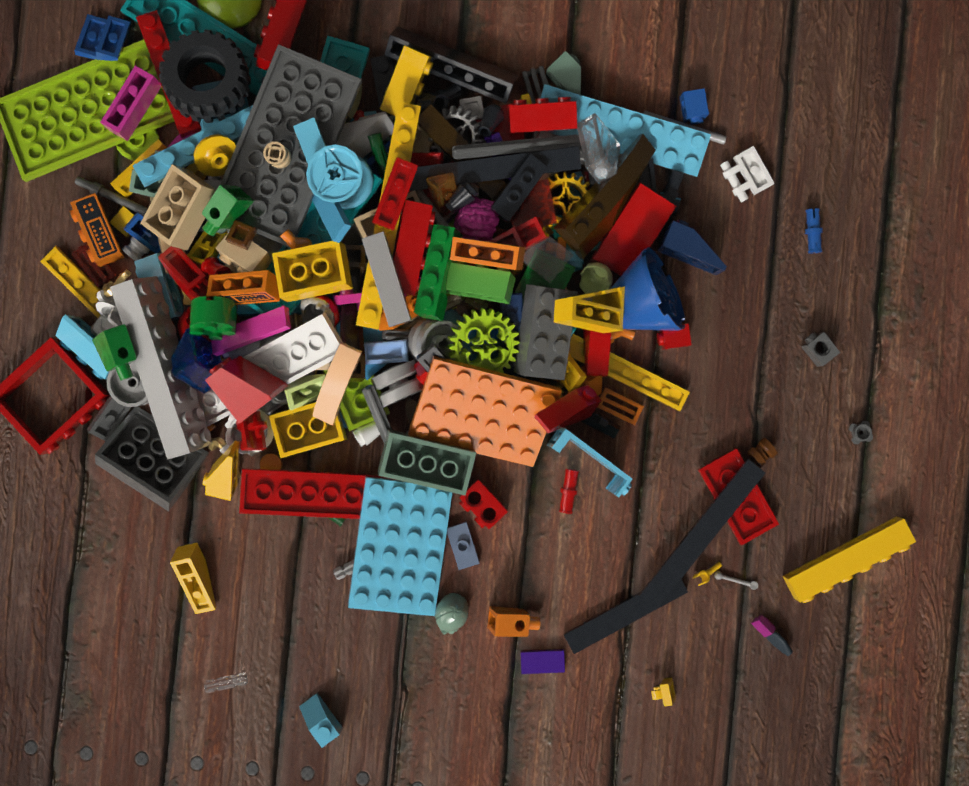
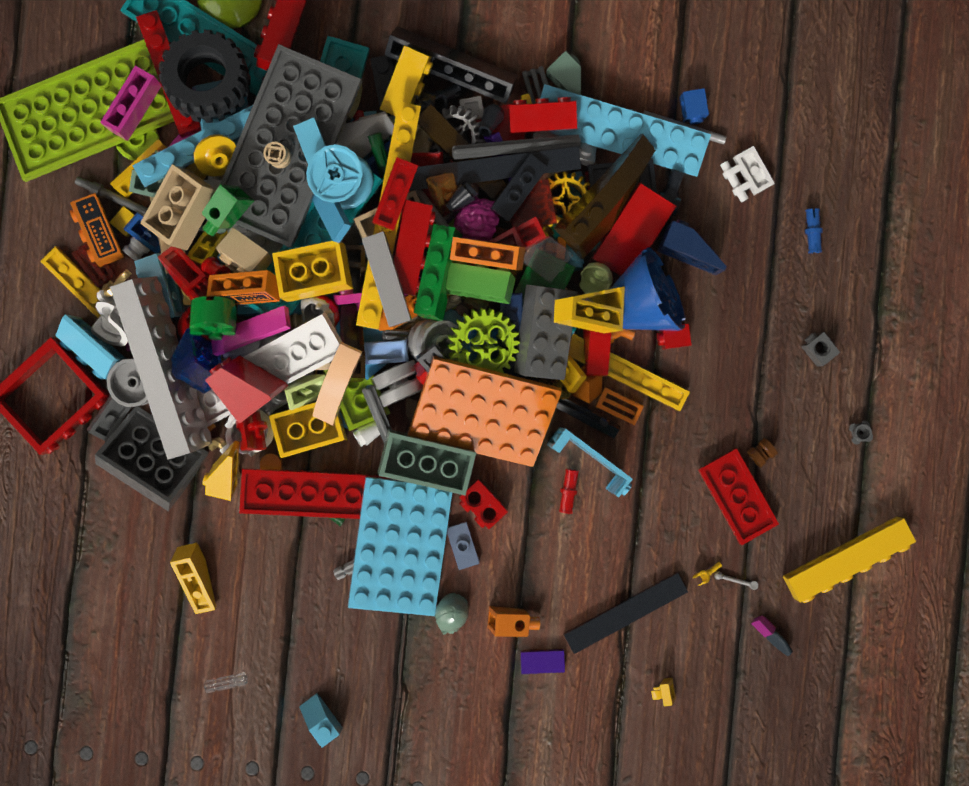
blue slope [74,14,131,61] -> none
green torso [92,324,136,381] -> none
reddish brown tile [225,220,257,250] -> none
orange arm [280,229,312,249] -> none
red slope [534,385,602,433] -> none
clear slope [577,113,620,184] -> none
black tile [639,459,765,610] -> none

